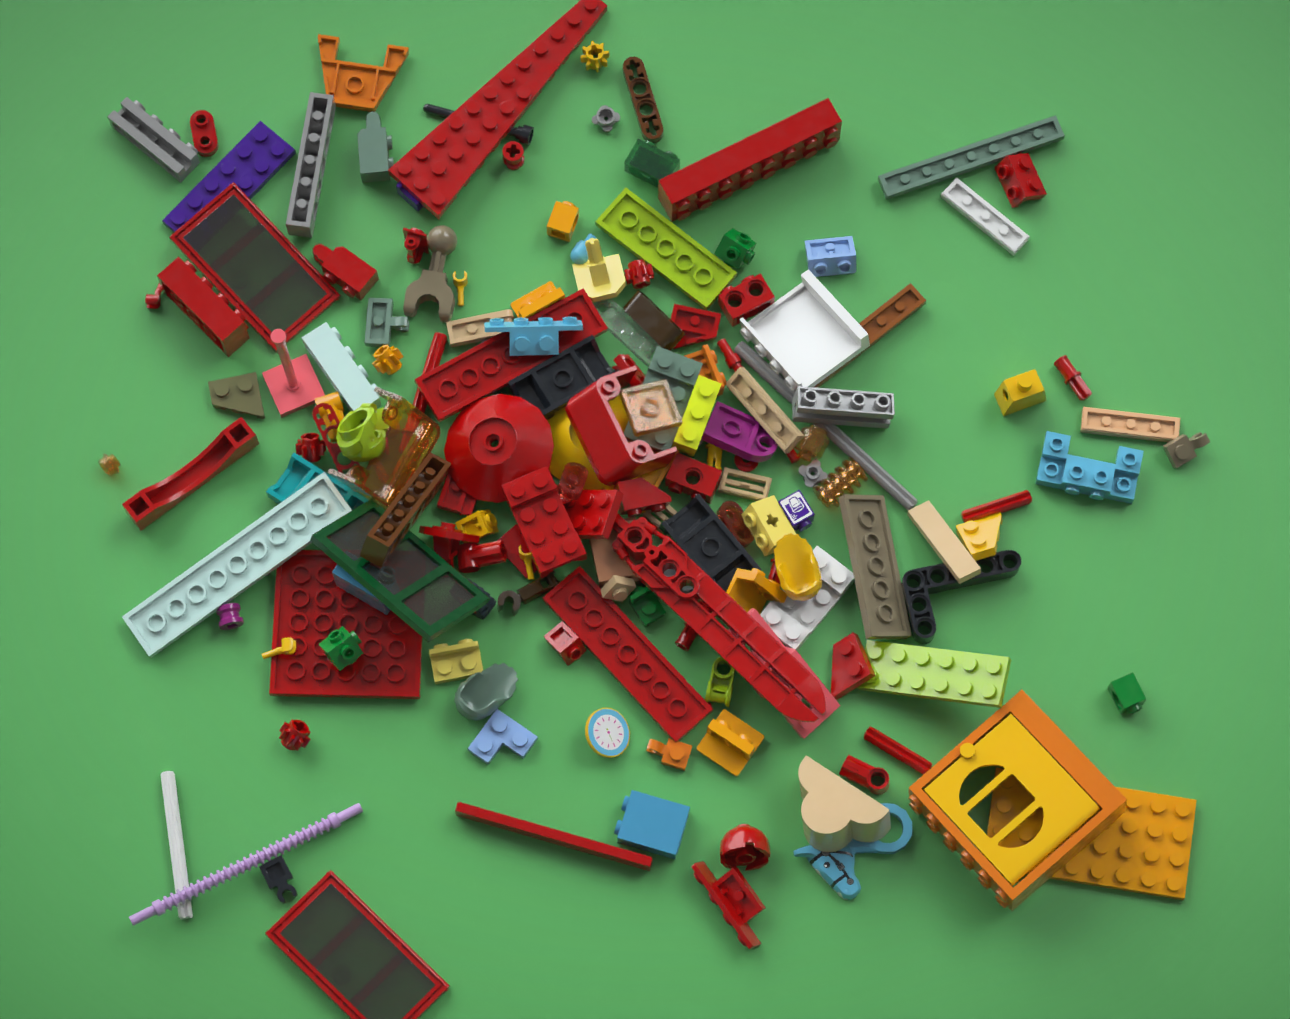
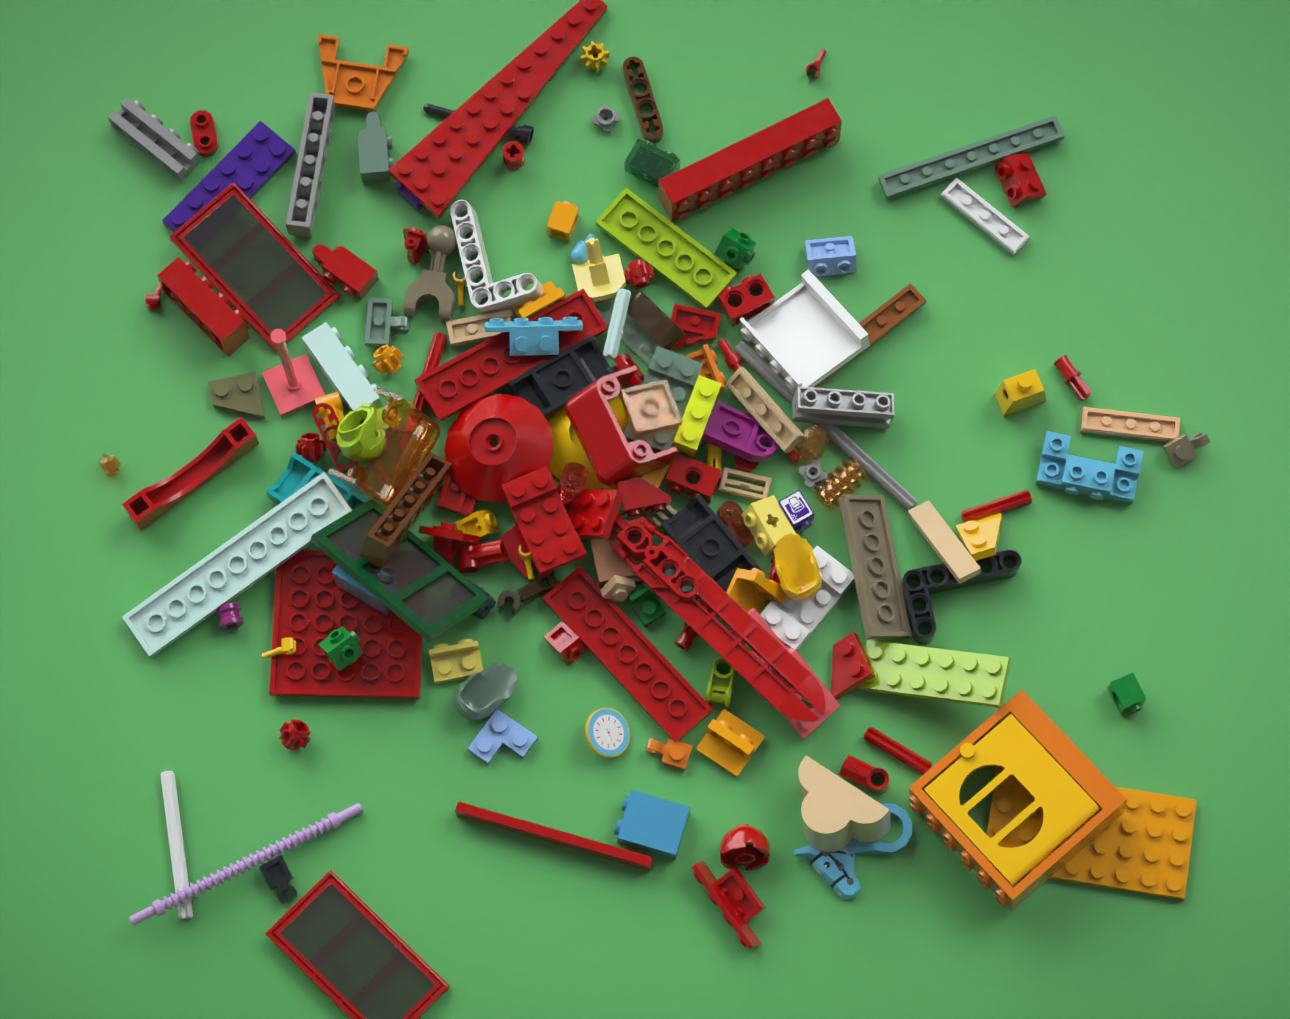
none -> white beam [450,200,543,314]
none -> light aqua axle [603,289,631,359]
none -> red hand [806,49,826,79]

